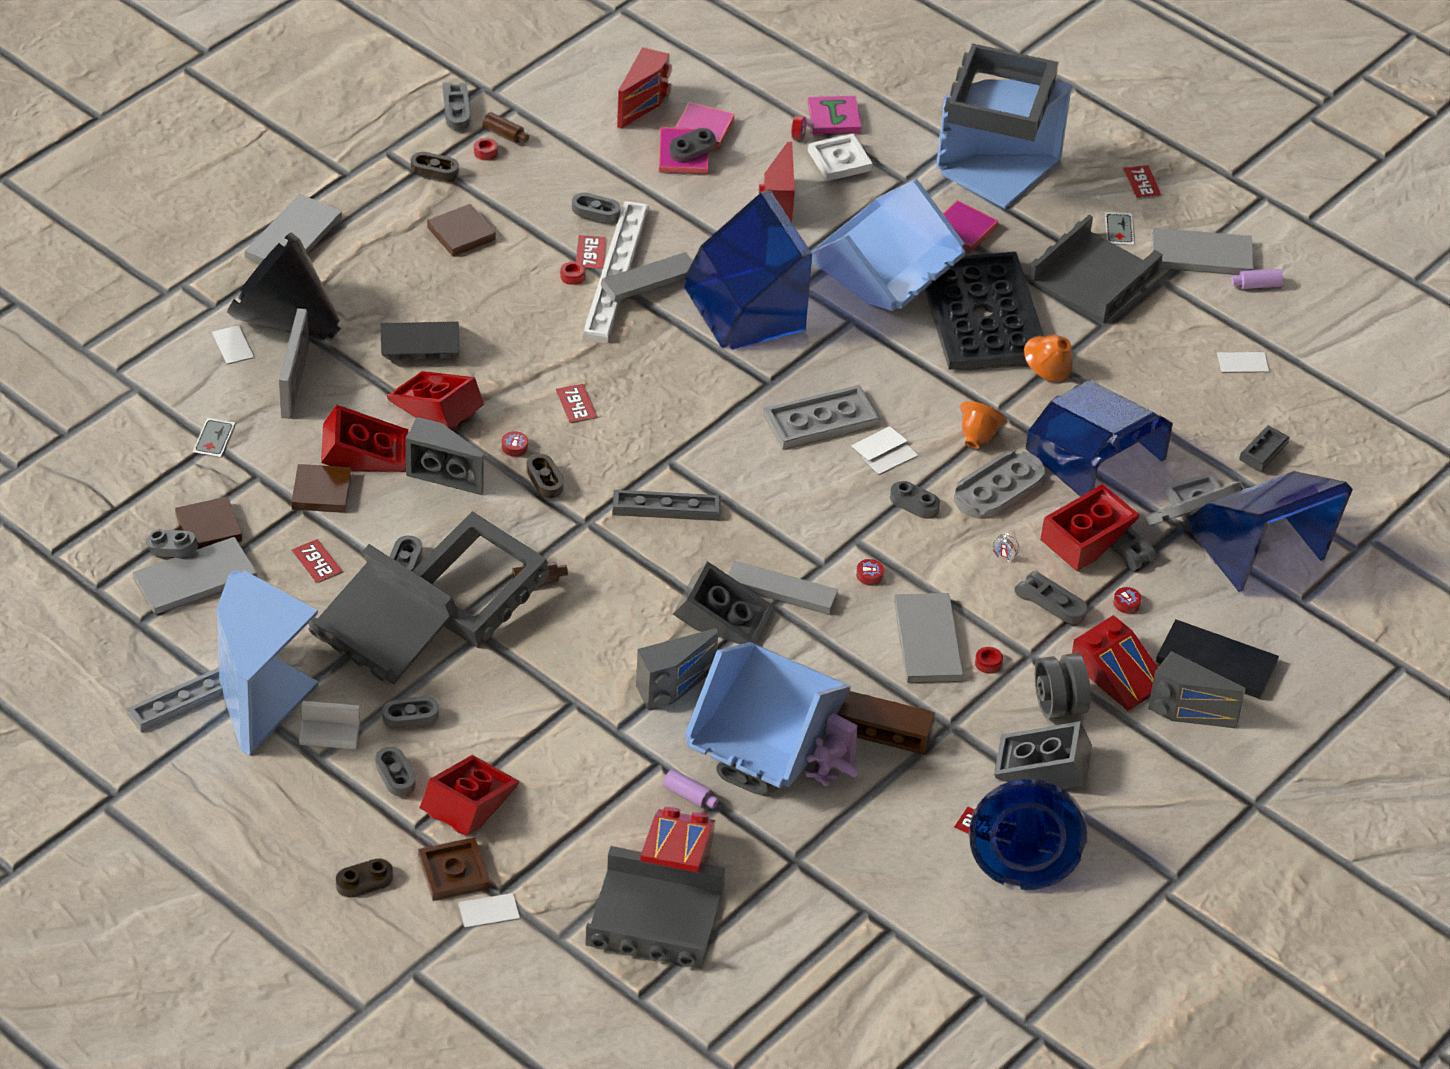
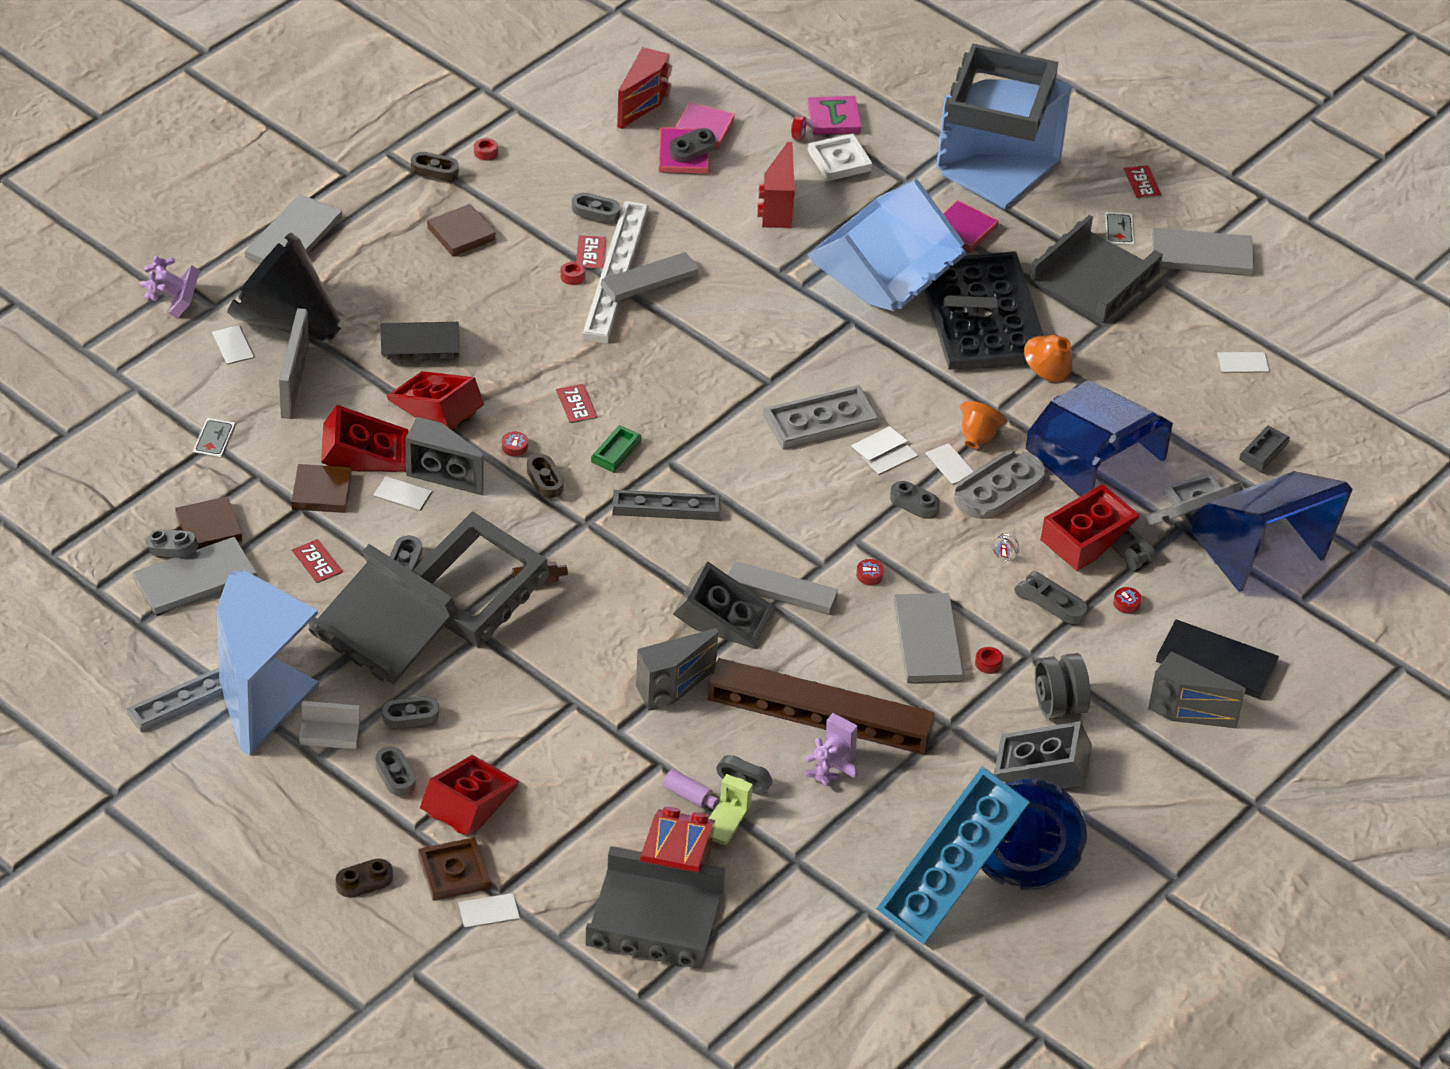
dark grey plate [442,82,470,131] -> none
reddish brown cylinder [482,112,529,143] -> none
clear blue windscreen [684,190,812,350] -> none
light blue windscreen [685,642,851,788] -> none
red slope [1072,615,1158,711] -> none
lavender cylinder [1231,269,1283,289] -> none
none -> lavender piece [140,256,200,318]
none -> white sticker [373,476,431,510]
none -> green tile [591,425,642,473]
none -> yellowish green bracket [709,774,753,845]
none -> dark azure arch [876,767,1030,945]
none -> white sticker [925,443,974,484]
none -> dark grey plate [944,296,997,313]

